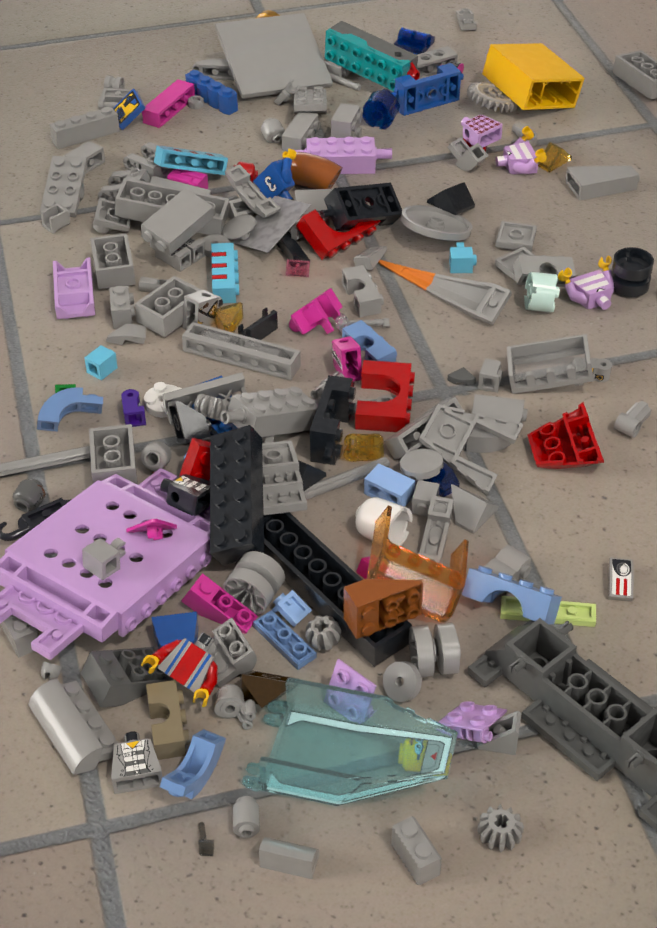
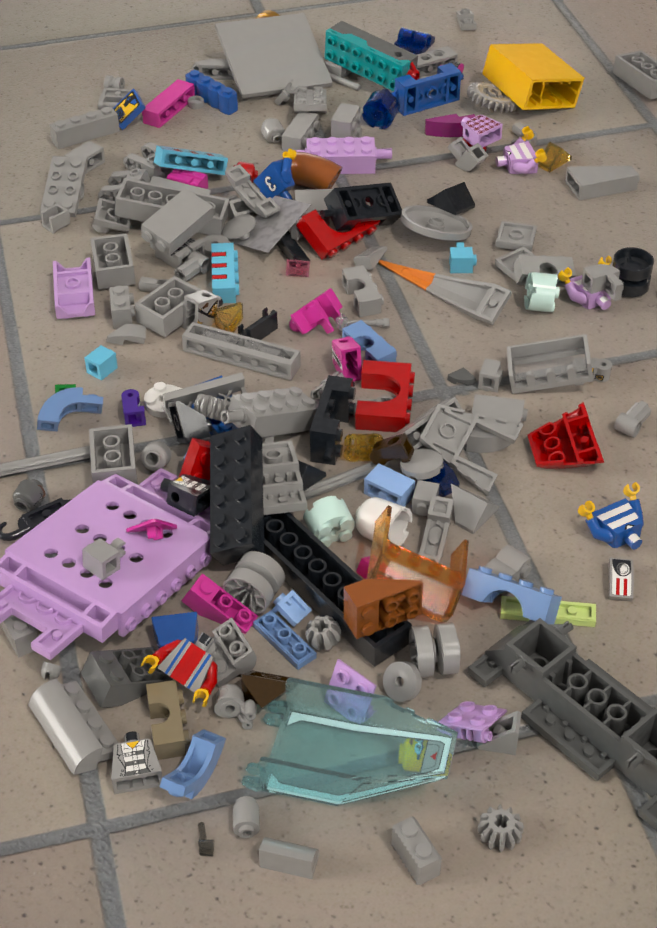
none -> light grey piece [174,251,212,282]
none -> light aqua brick [303,496,355,547]
none -> dark brown leg [370,433,414,465]
none -> magenta slope [425,114,476,137]
none -> blue torso [578,482,644,550]
none -> light grey brick [581,264,624,301]

